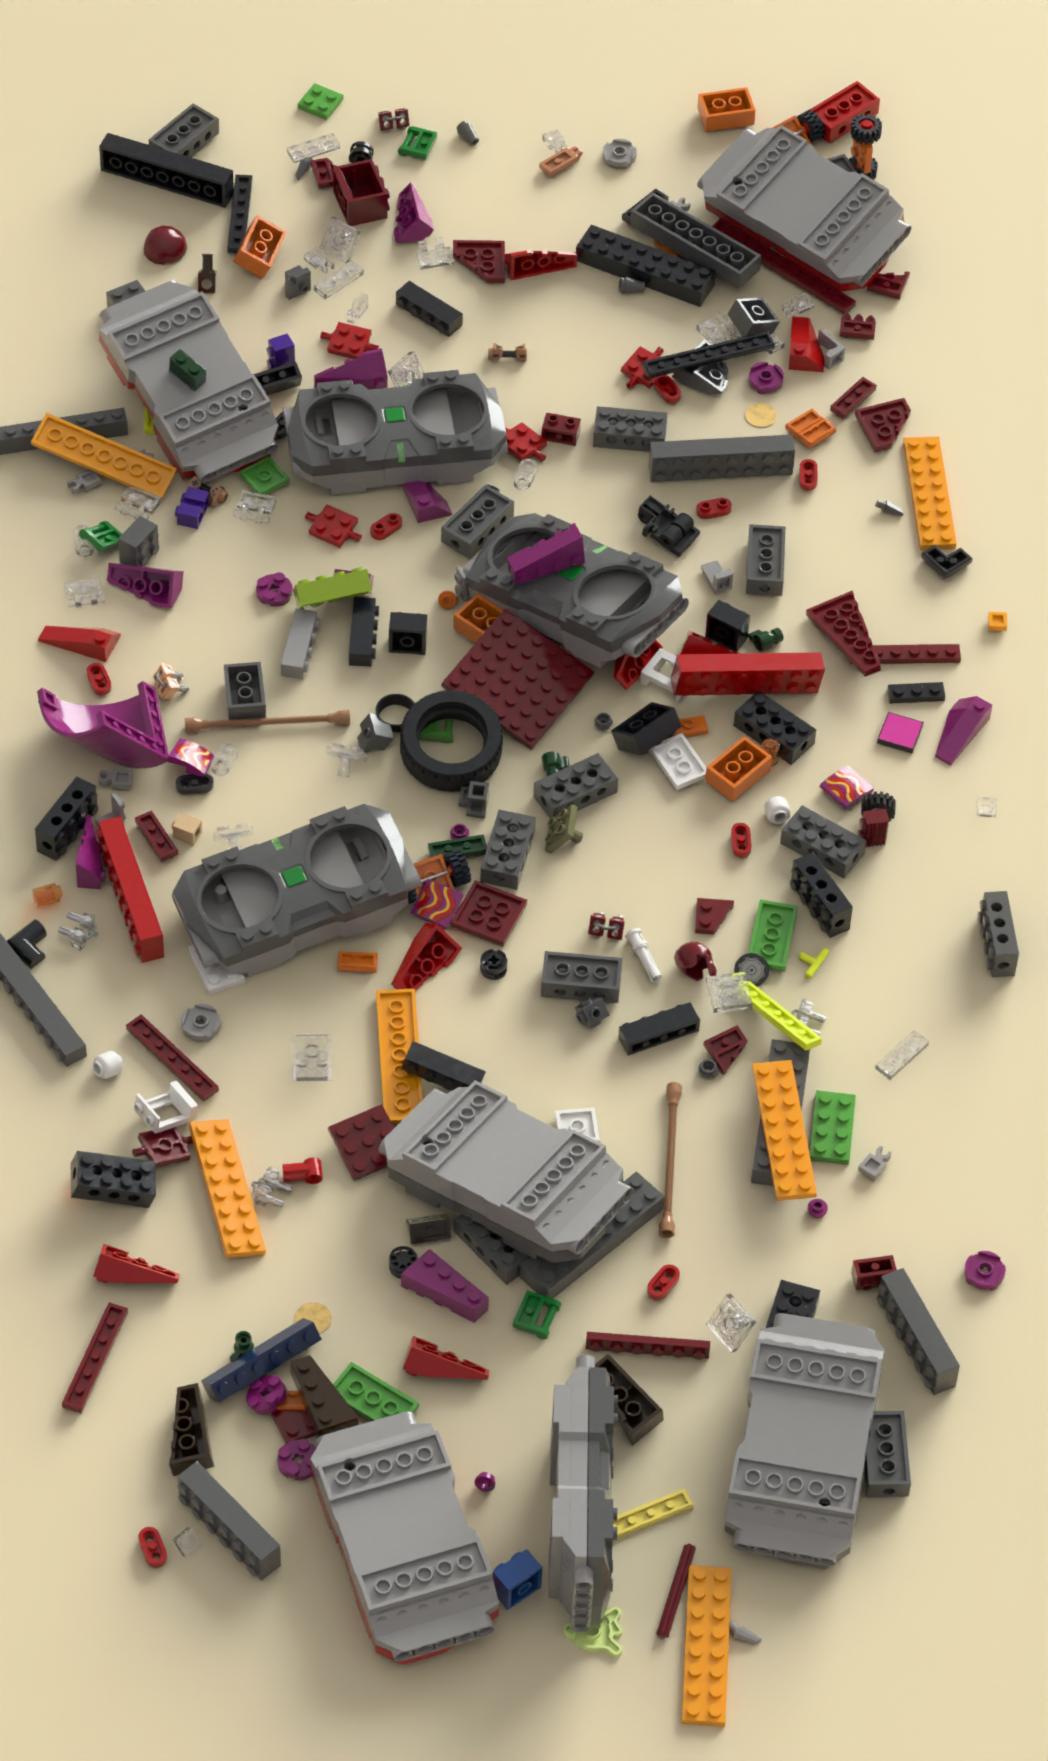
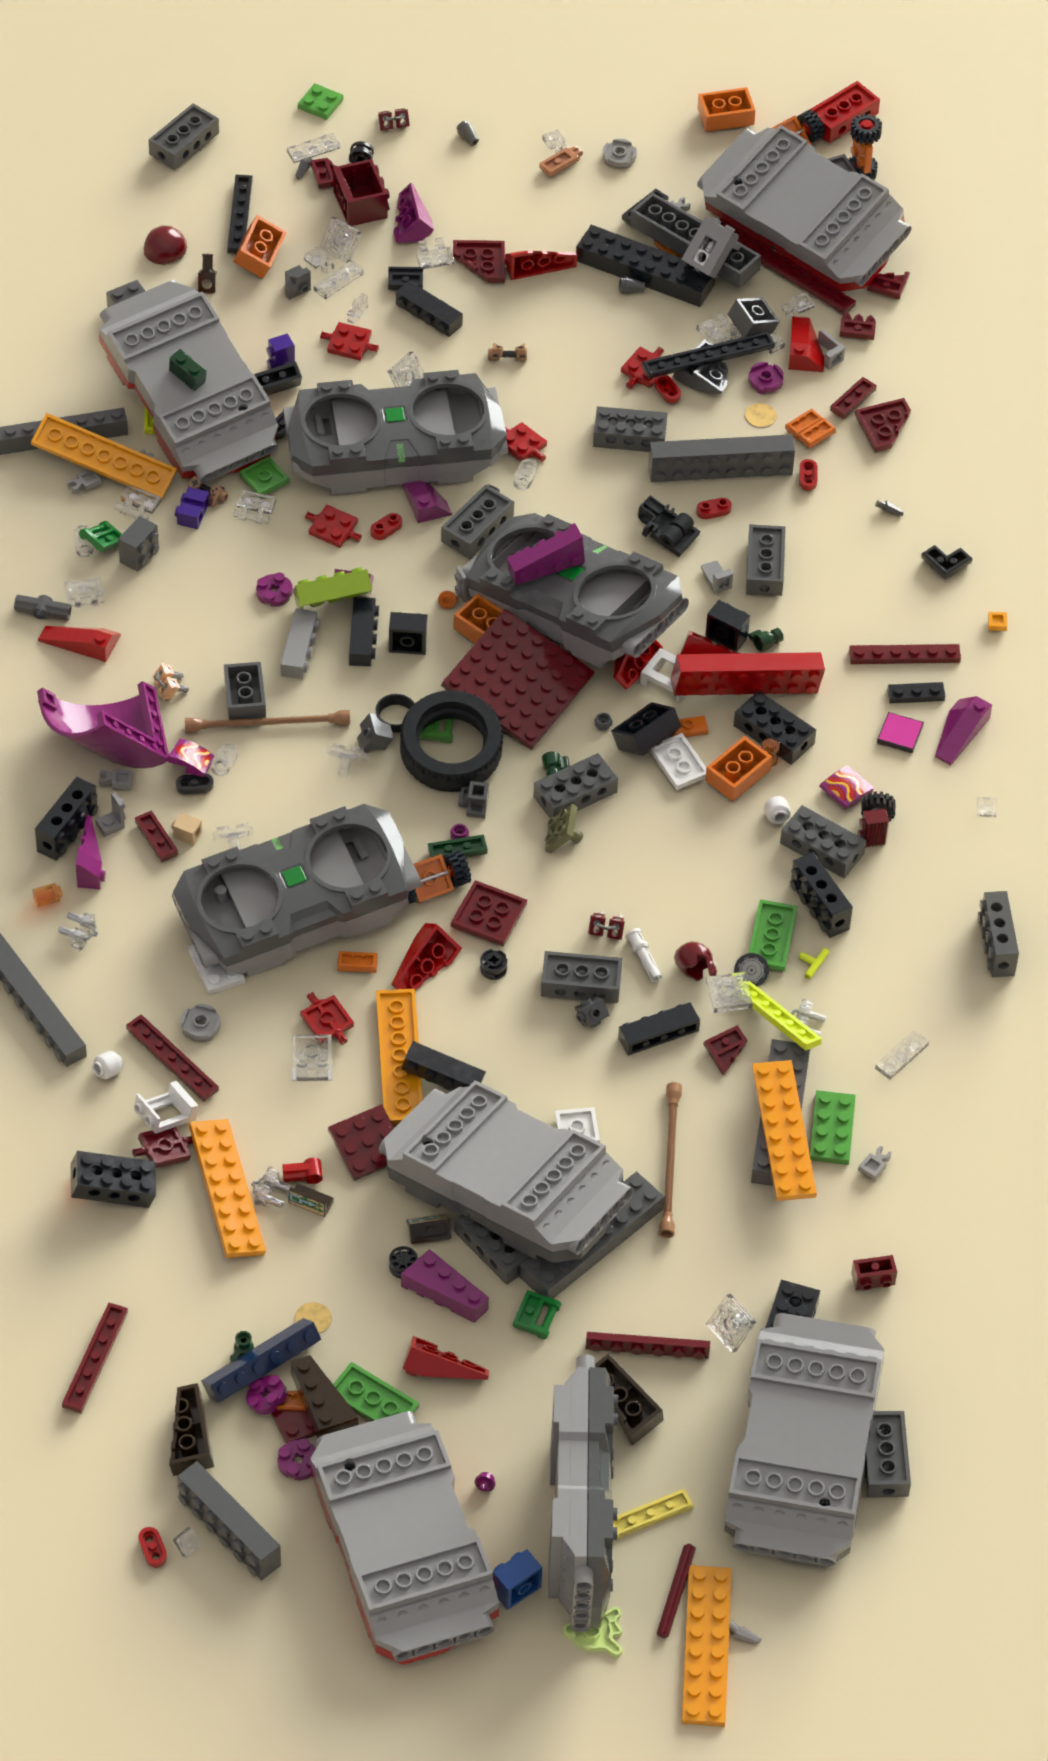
black brick [7,919,47,969] -> none
red plate [87,663,112,695] -> none
red wedge [93,1244,180,1283] -> none
red brick [96,816,164,963] -> none
black brick [99,133,234,208] -> none
magenta wedge [107,563,184,608] -> none
magenta wedge [314,348,388,390] -> none
green plate [398,126,437,160] -> none
slope [410,879,464,929] -> none
dark grey brick [480,810,536,890] -> none
dark red brick [541,412,581,446] -> none
red plate [647,1264,680,1300] -> none
dark red wing [695,898,734,935] -> none
dark grey plate [698,1059,718,1078] -> none
red plate [731,823,752,858] -> none
dark red wing [806,590,881,677] -> none
magenta plate [807,1199,828,1218] -> none
dark grey brick [877,1268,960,1395] -> none
light orange plate [903,436,957,550] -> none
magenta plate [964,1251,1006,1291] -> none
none -> dark grey piece [14,595,72,620]
none -> panel [288,1183,334,1217]
none -> red plate [300,992,354,1045]
none -> black plate [388,266,423,290]
none -> light grey brick [681,217,742,278]

